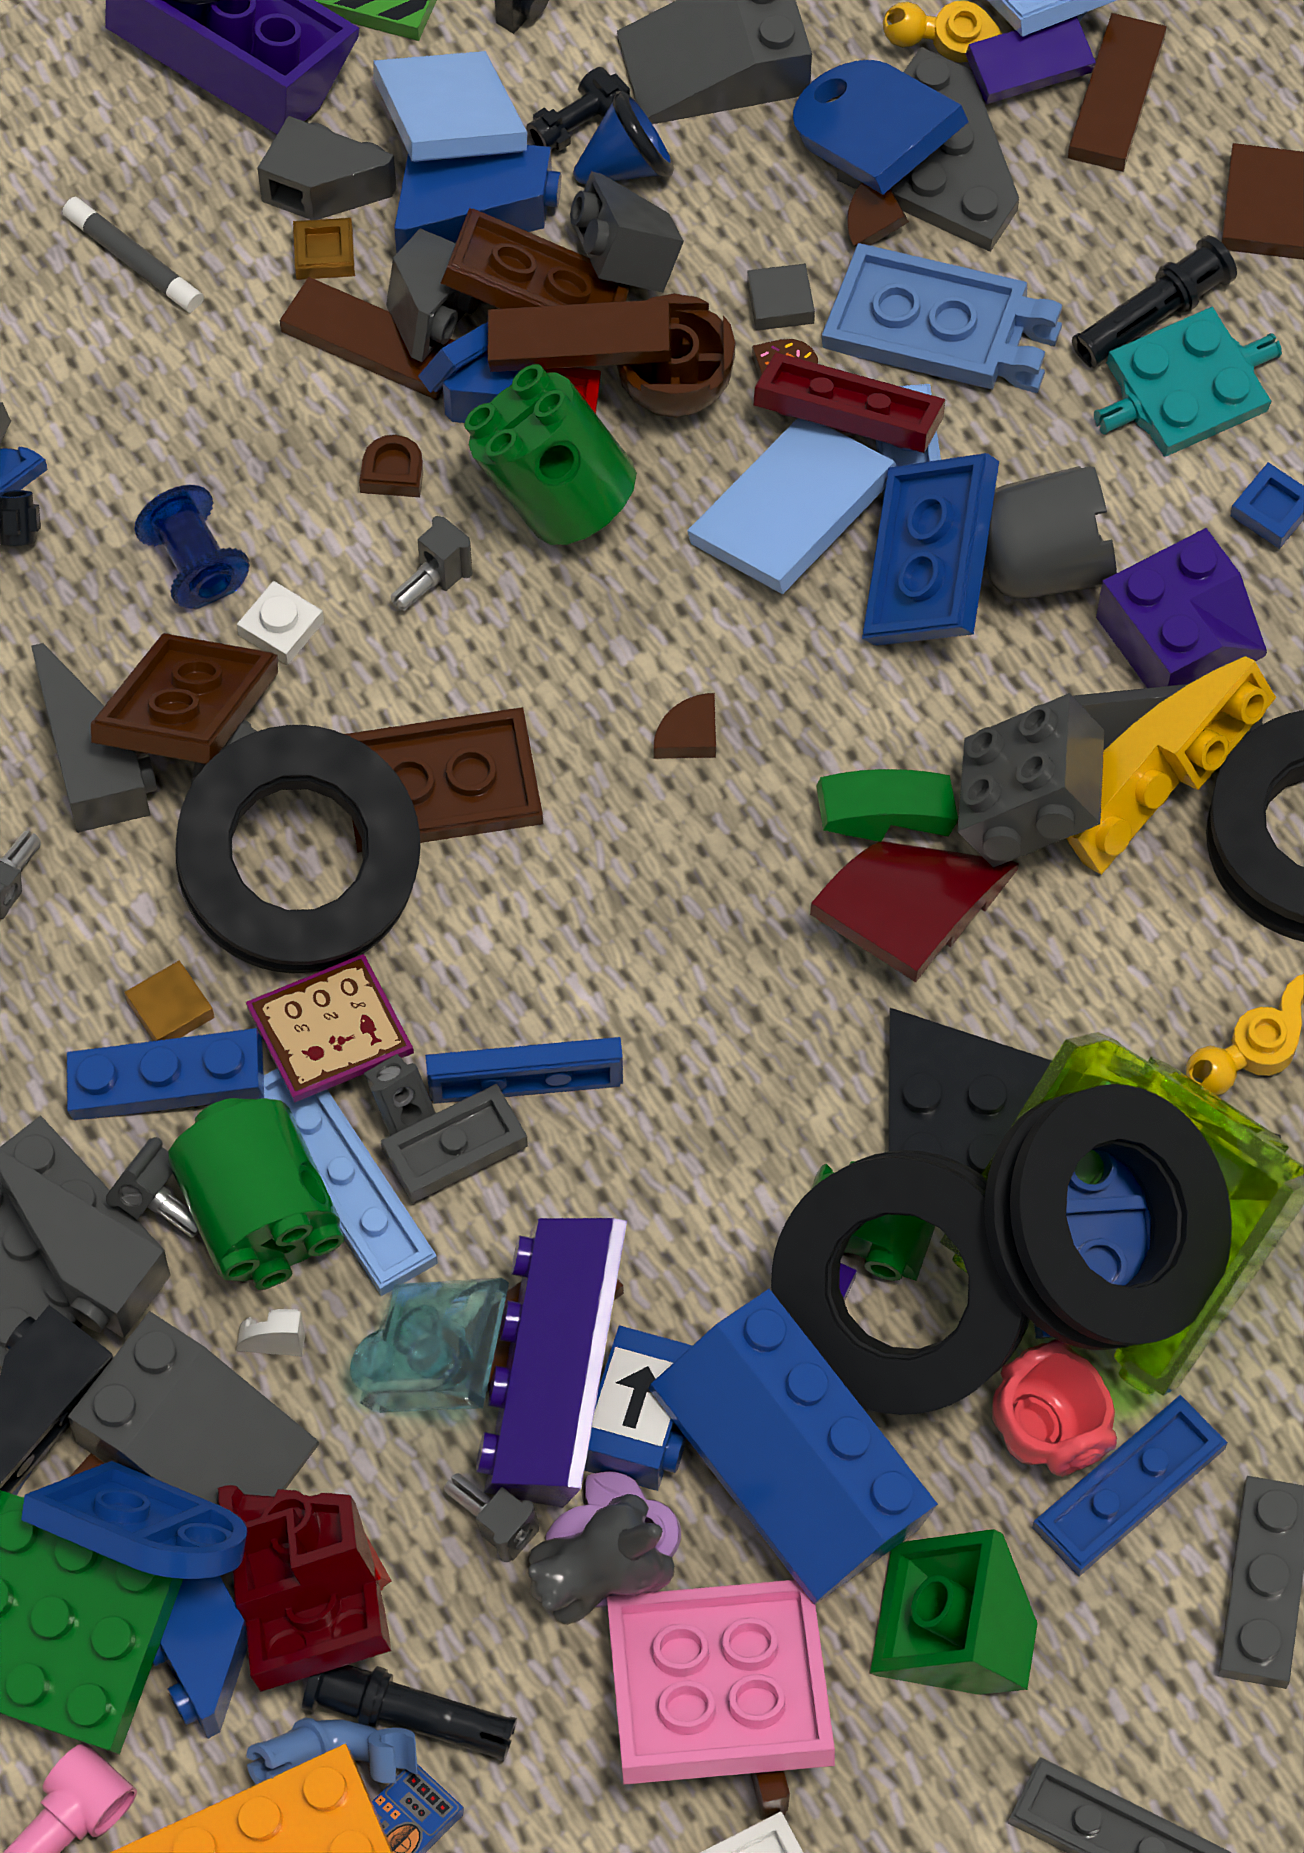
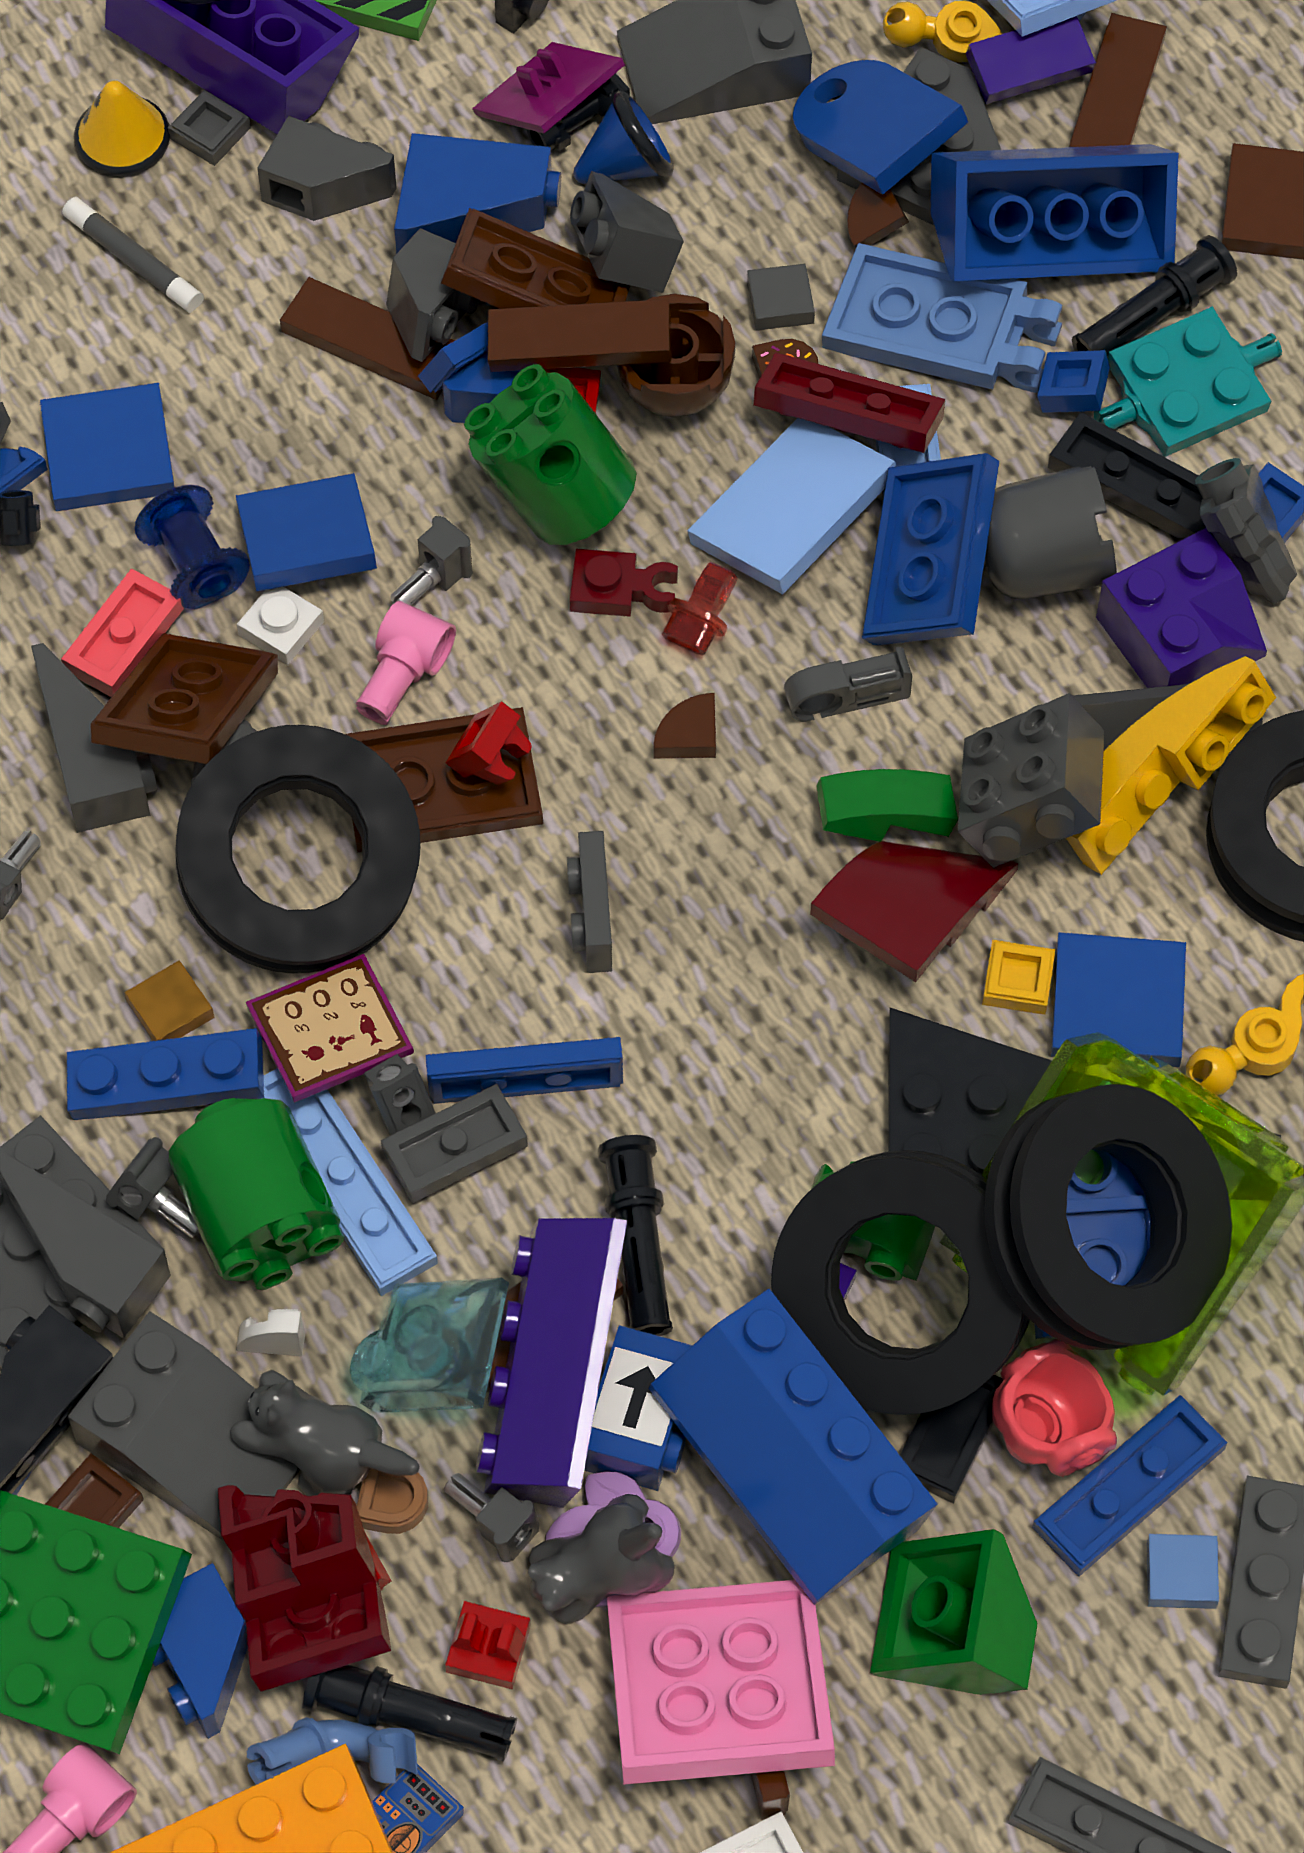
blue tile [21,1461,247,1579] -> none
pearl gold tile [293,218,355,280] -> none
reddish brown tile [359,435,424,498] -> none
light blue tile [373,51,527,162] -> none
none -> blue tile [40,383,176,511]
none -> coral plate [61,568,184,697]
none -> yellow hat [74,81,170,177]
none -> dark grey tile [168,90,250,166]
none -> dark grey animal [231,1370,420,1496]
none -> blue tile [236,473,377,592]
none -> bright pink pin [356,601,456,725]
none -> medium nougat tile [357,1468,428,1534]
none -> red tile [445,701,532,785]
none -> red tile [445,1601,531,1689]
none -> magenta piece [472,42,625,133]
none -> dark grey plate [567,831,612,973]
none -> dark red plate [570,548,678,617]
none -> black pin [597,1135,673,1336]
none -> clear red piece [662,562,738,656]
none -> dark grey piece [784,647,912,722]
none -> black tile [900,1375,1003,1504]
none -> blue slope [931,144,1179,281]
none -> yellow tile [982,940,1056,1015]
none -> blue plate [1037,350,1110,413]
none -> black plate [1048,412,1215,540]
none -> blue tile [1051,932,1186,1067]
none -> medium blue tile [1147,1534,1219,1609]
none -> dark grey rock [1195,458,1297,604]

